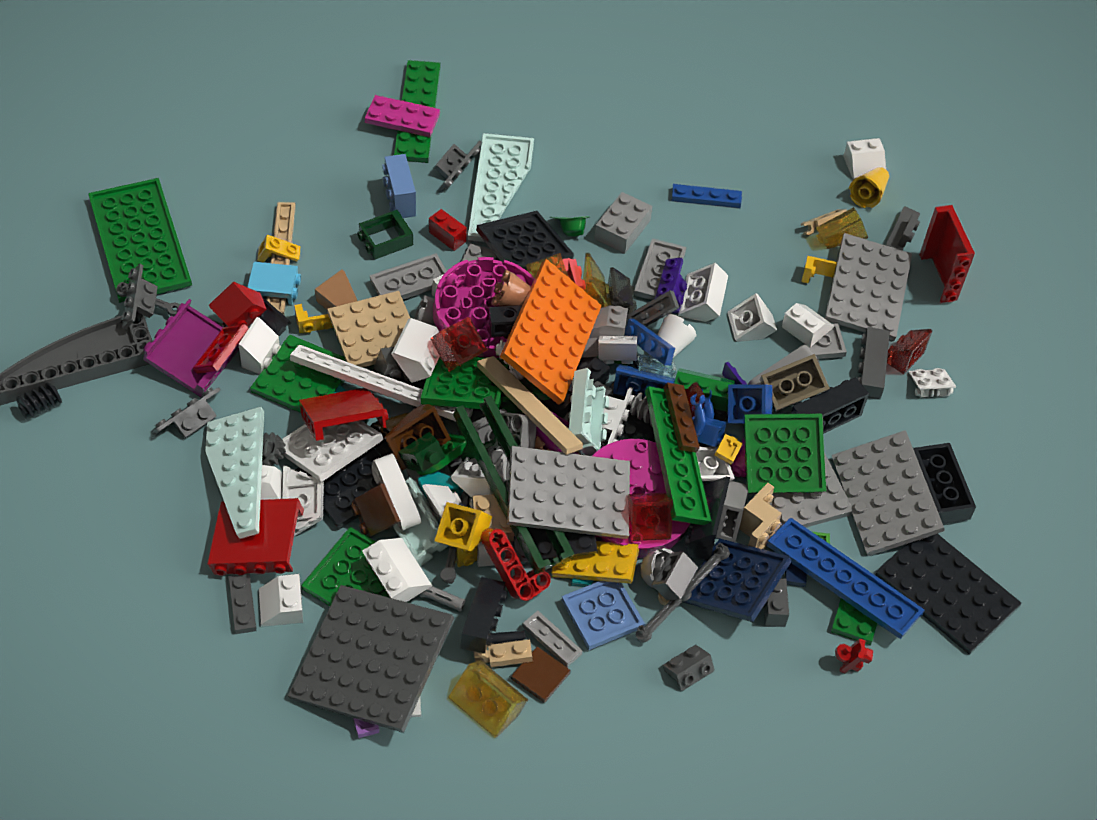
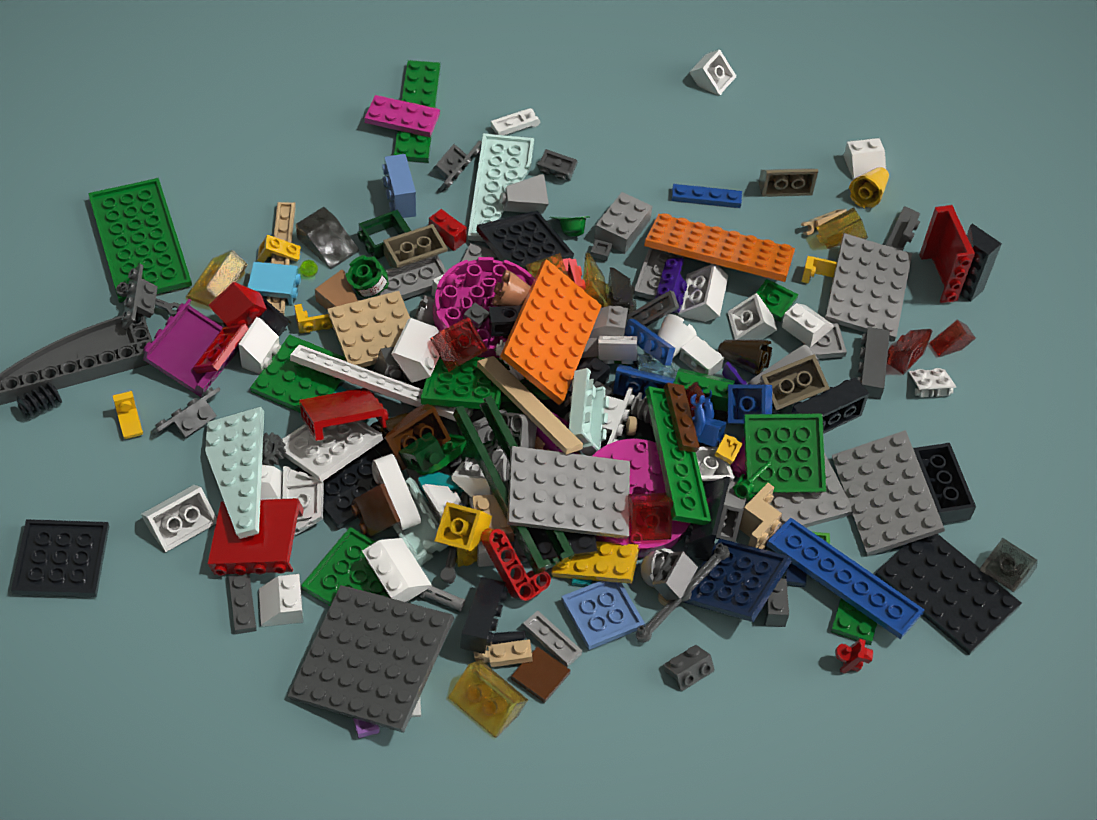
none -> black plate [11,519,110,597]
none -> yellow bracket [112,391,143,439]
none -> white slope [141,485,217,552]
none -> clear yellow slope [186,250,248,306]
none -> clear smoke slope [296,207,359,269]
none -> clear neon green plate [300,260,318,277]
none -> green brick [346,255,389,299]
none -> dark tan slope [383,224,448,268]
none -> dark grey plate [463,303,489,328]
none -> white plate [491,108,540,135]
none -> light grey slope [500,175,549,214]
none -> dark grey bracket [537,149,578,180]
none -> dark grey plate [590,239,613,261]
none -> tan tile [626,416,637,436]
none -> orange plate [644,213,795,282]
none -> white brick [679,336,724,376]
none -> white slope [689,49,736,96]
none -> dark brown cone [718,340,772,376]
none -> green plant [733,462,771,501]
none -> green plate [755,279,798,322]
none -> dark tan slope [759,168,818,197]
none -> clear red slope [929,320,976,357]
none -> black slope [960,223,1002,302]
none -> clear smoke slope [979,538,1038,592]

